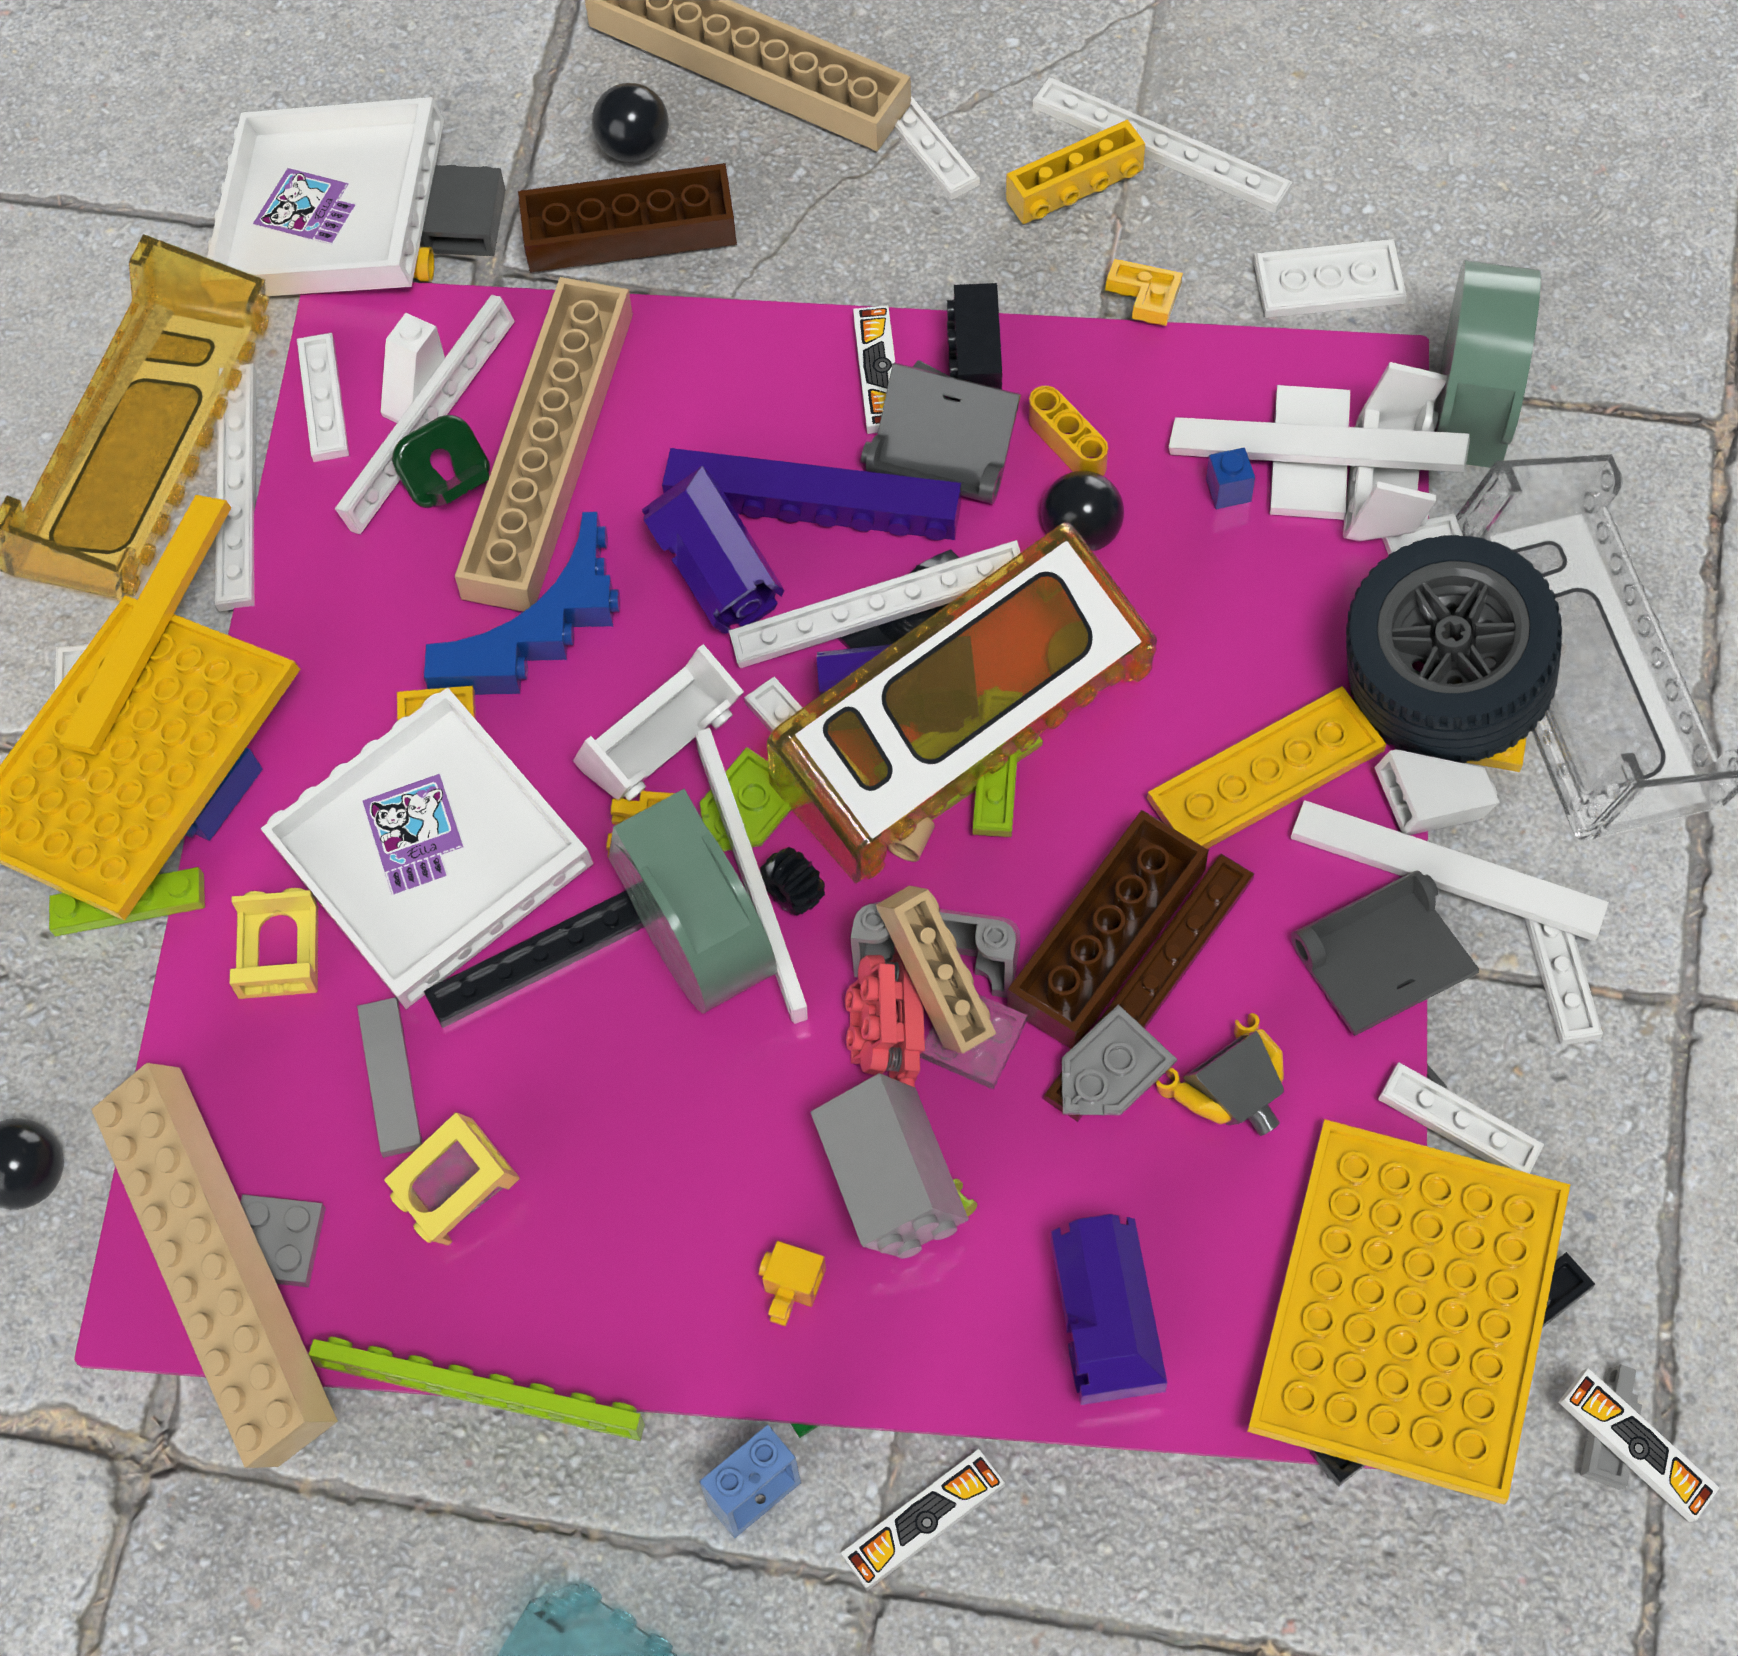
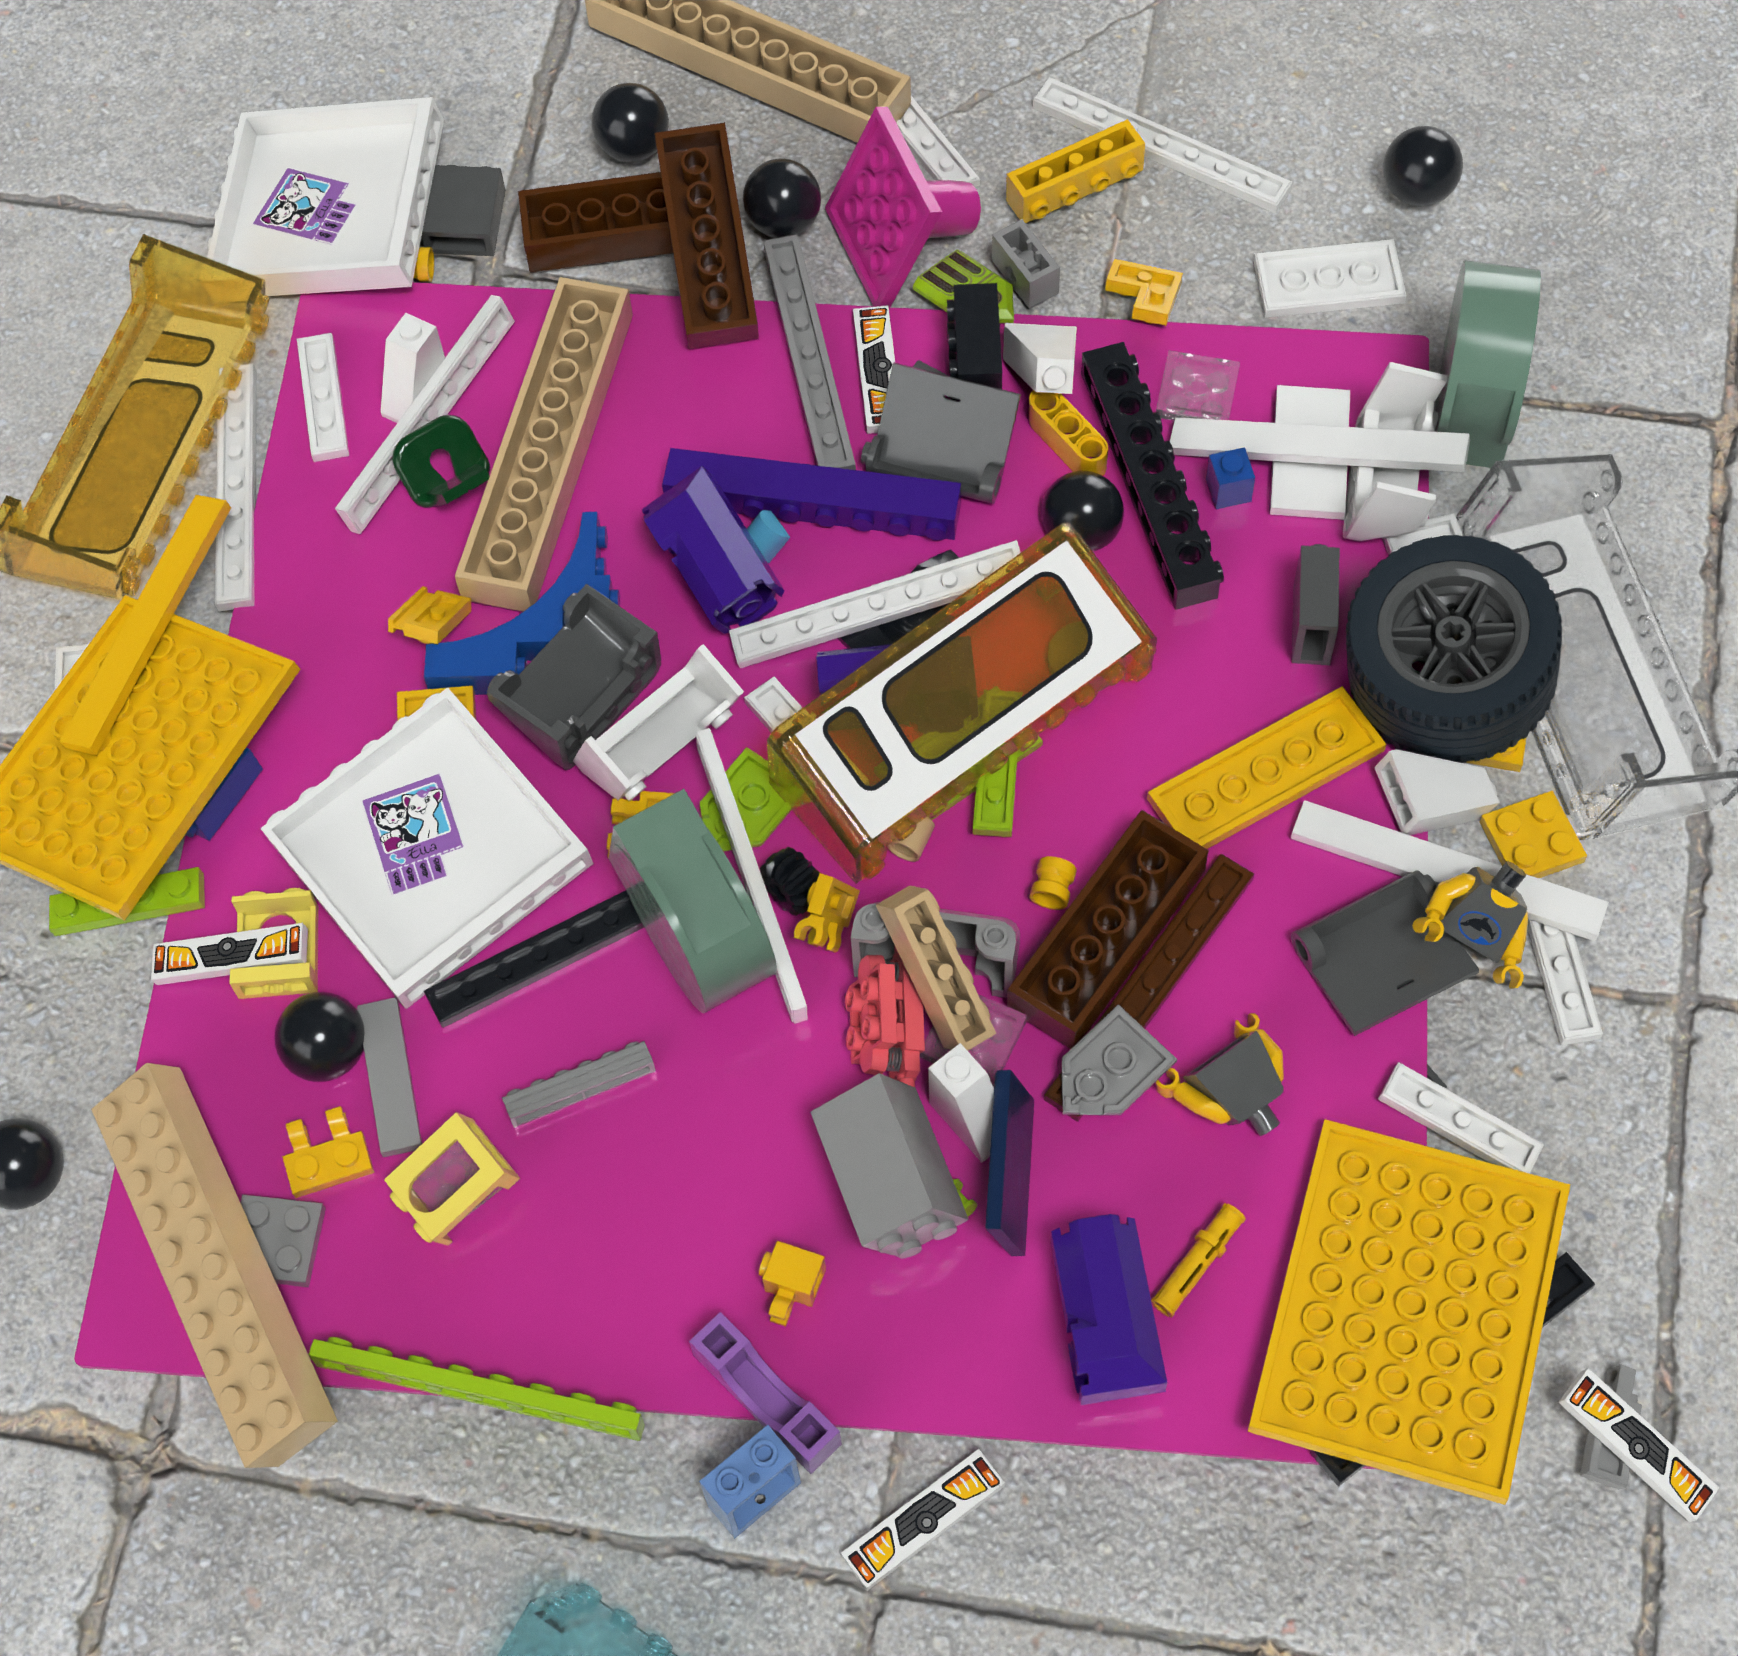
none -> tile [151,923,308,985]
none -> black piece [274,992,365,1082]
none -> yellow plate [282,1106,375,1198]
none -> yellow plate [388,586,471,644]
none -> dark grey windscreen [487,584,661,770]
none -> light grey piece [502,1041,656,1128]
none -> reddish brown brick [655,122,759,349]
none -> medium lavender arch [689,1312,842,1474]
none -> black piece [743,158,821,238]
none -> medium azure brick [747,510,790,563]
none -> light grey plate [764,234,856,470]
none -> yellow plate [794,873,860,953]
none -> dark pink piece [825,107,981,307]
none -> lime tile [913,249,1014,323]
none -> white slope [928,1043,994,1163]
none -> tile [985,1070,1034,1256]
none -> light grey brick [992,219,1060,309]
none -> white slope [1003,323,1077,394]
none -> yellow wheel [1029,856,1077,910]
none -> black brick [1081,342,1224,610]
none -> yellow pin [1151,1203,1246,1318]
none -> clear plate [1156,350,1240,421]
none -> dark grey brick [1292,544,1340,665]
none -> black piece [1383,126,1463,206]
none -> torso [1412,861,1529,989]
none -> yellow plate [1479,790,1587,878]

